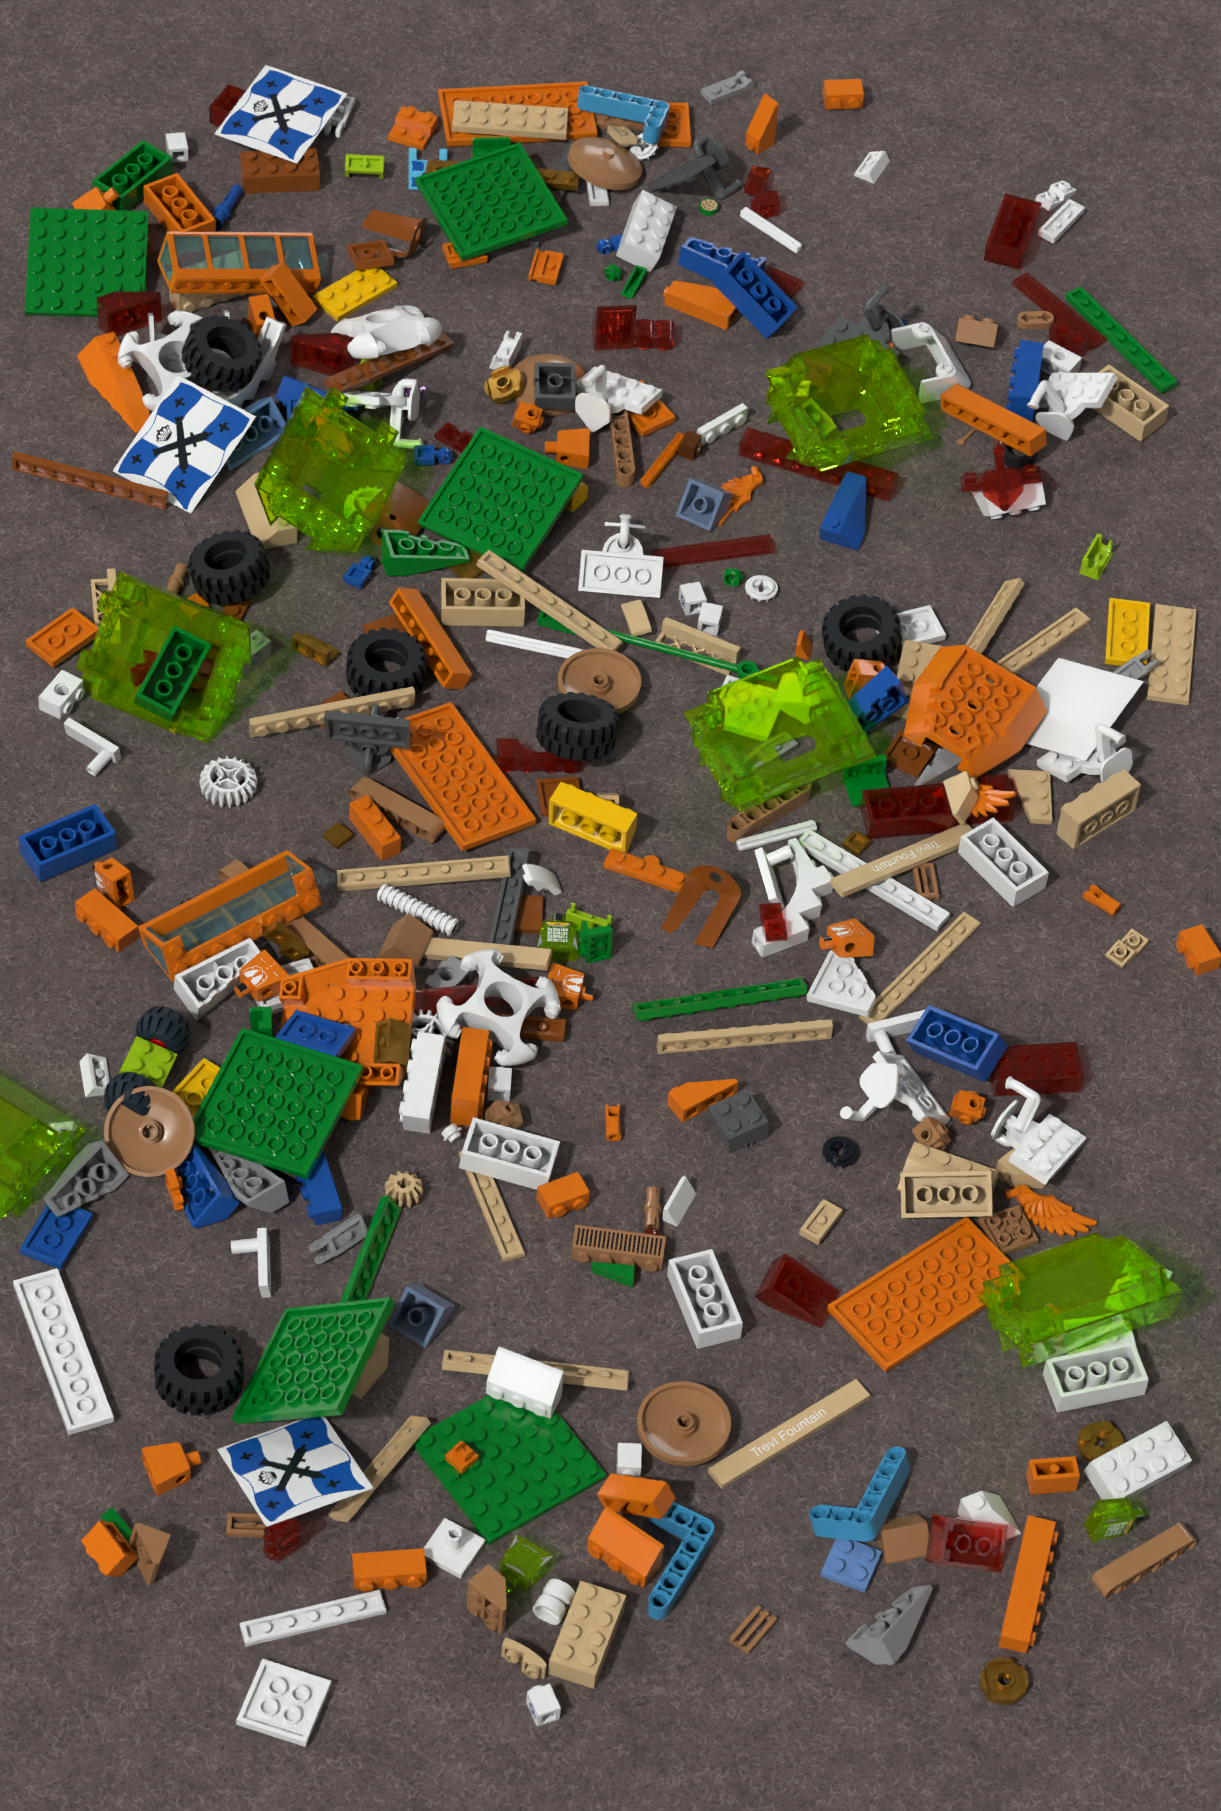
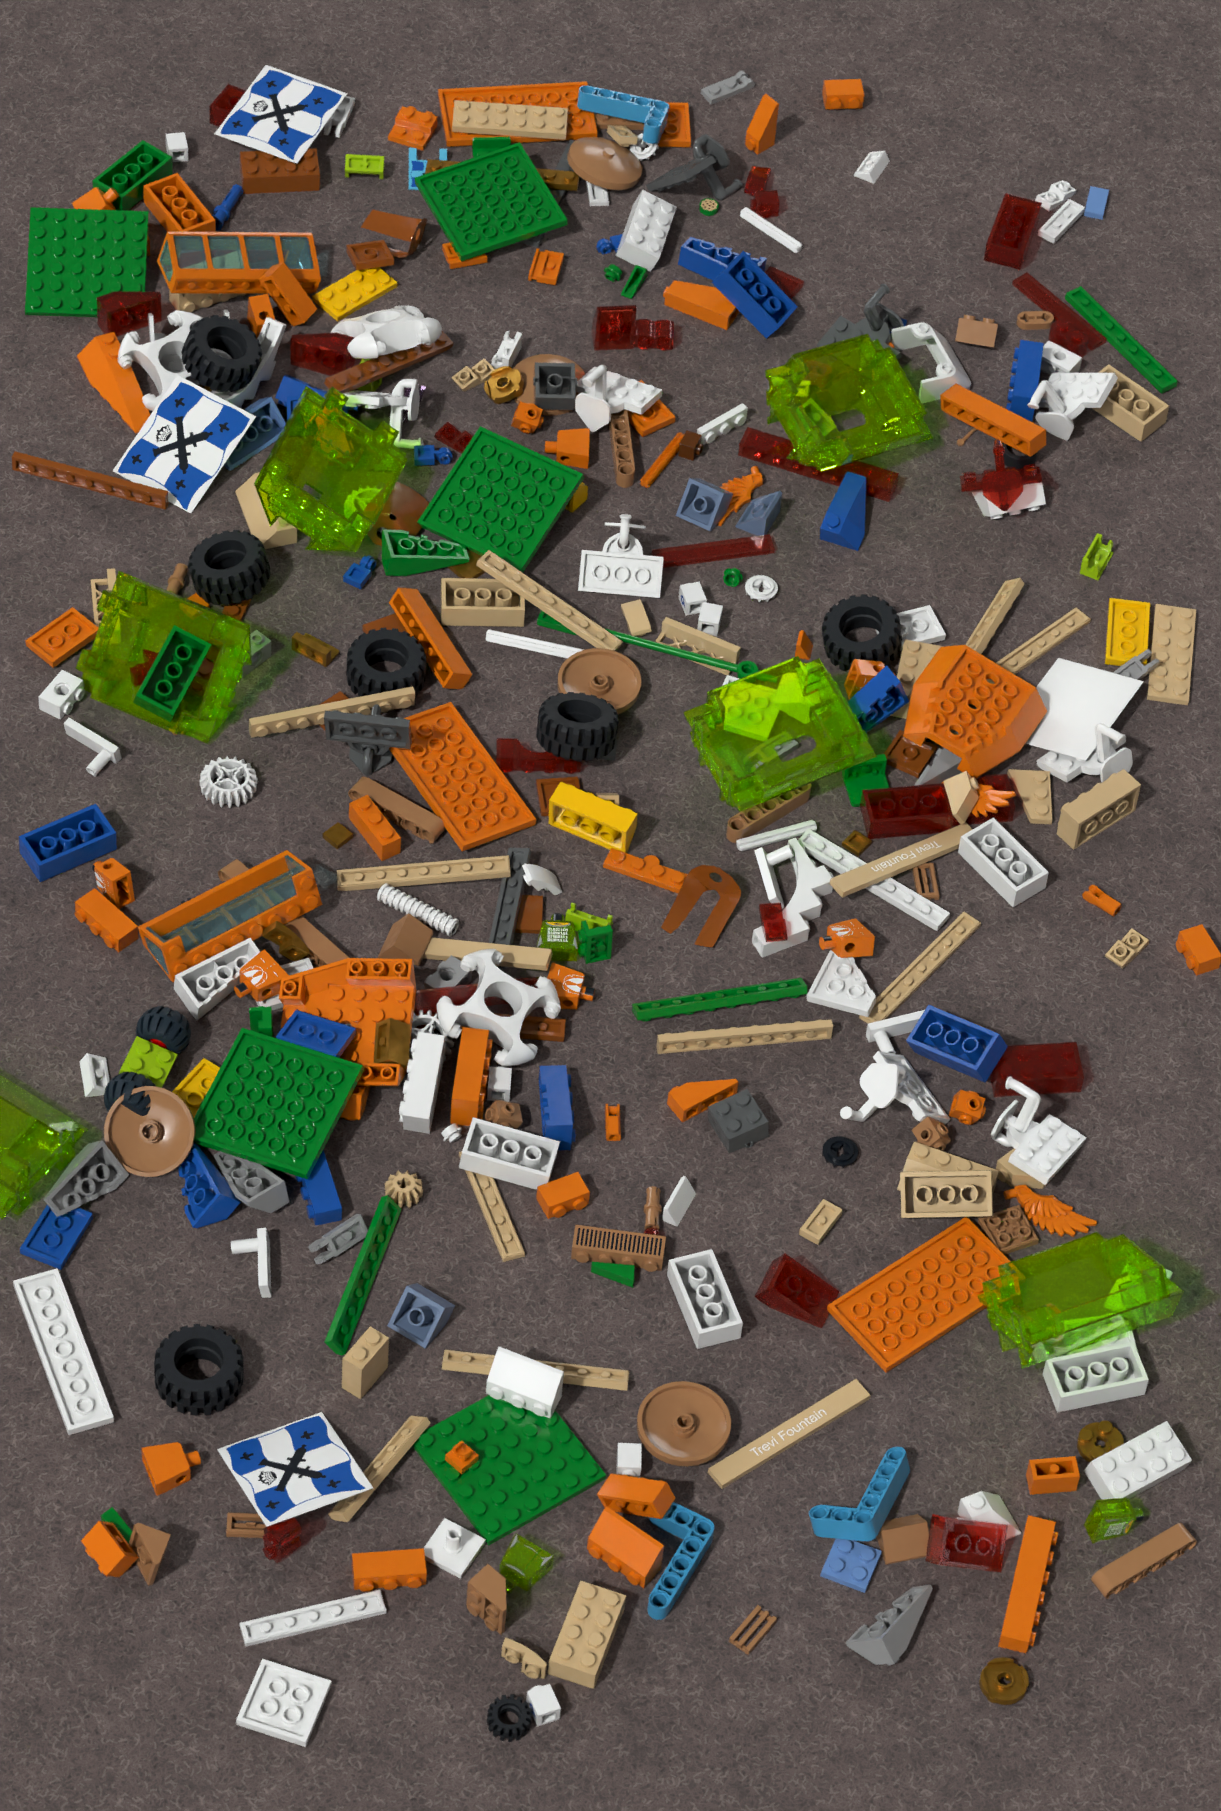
orange plate [165,1168,184,1211] -> none
green plate [231,1297,395,1424] -> none
white wheel [533,1579,575,1625] -> none
none -> tan slope [451,358,495,392]
none -> black tyre [487,1694,532,1742]
none -> blue wedge [539,1065,576,1150]
none -> sand blue slope [735,491,782,538]
none -> medium blue tile [1084,186,1109,220]

